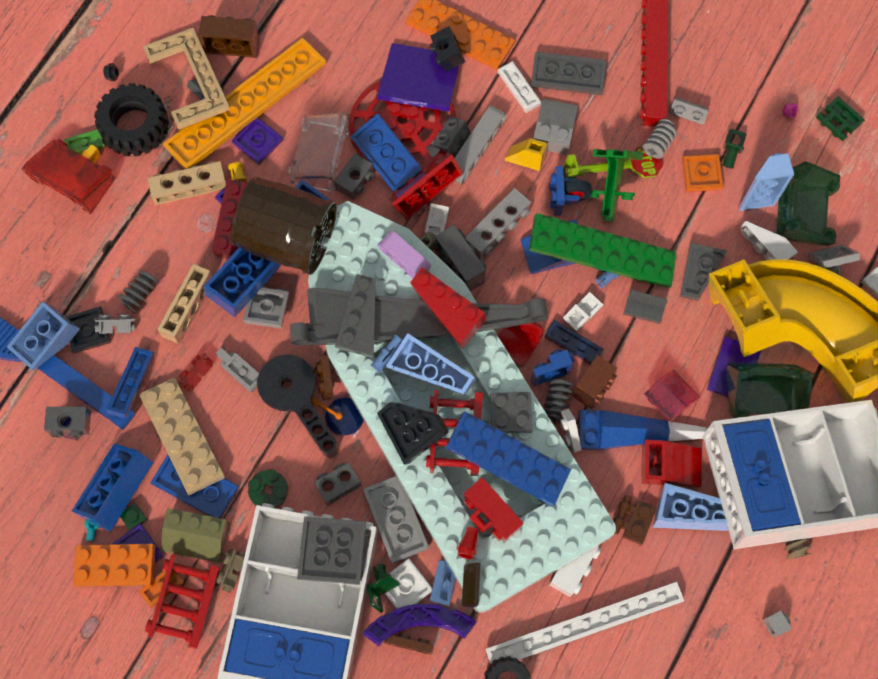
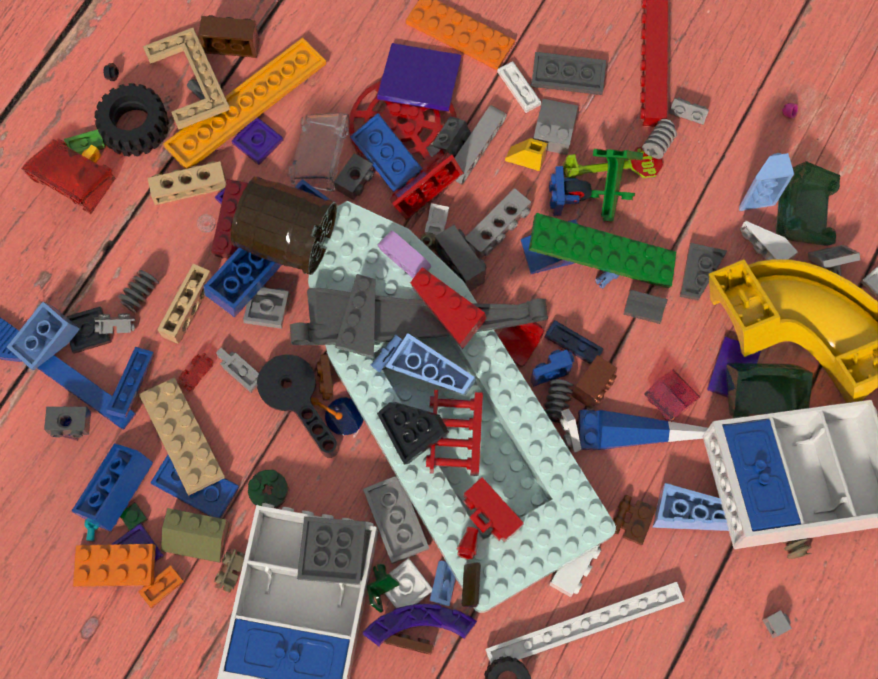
red fence [145,555,219,649] -> none
yellow bush [228,162,247,183] -> none
dark grey brick [314,462,361,506] -> none
black brick [430,26,465,72] -> none
blue plate [445,411,571,506] -> none
dark grey plate [490,392,532,433] -> none
white slope [563,292,604,331] -> none
red slope [641,440,701,487] -> none
orange tile [682,154,724,192] -> none
dark green bracket [722,129,747,169] -> none
dark green plate [816,96,865,142] -> none

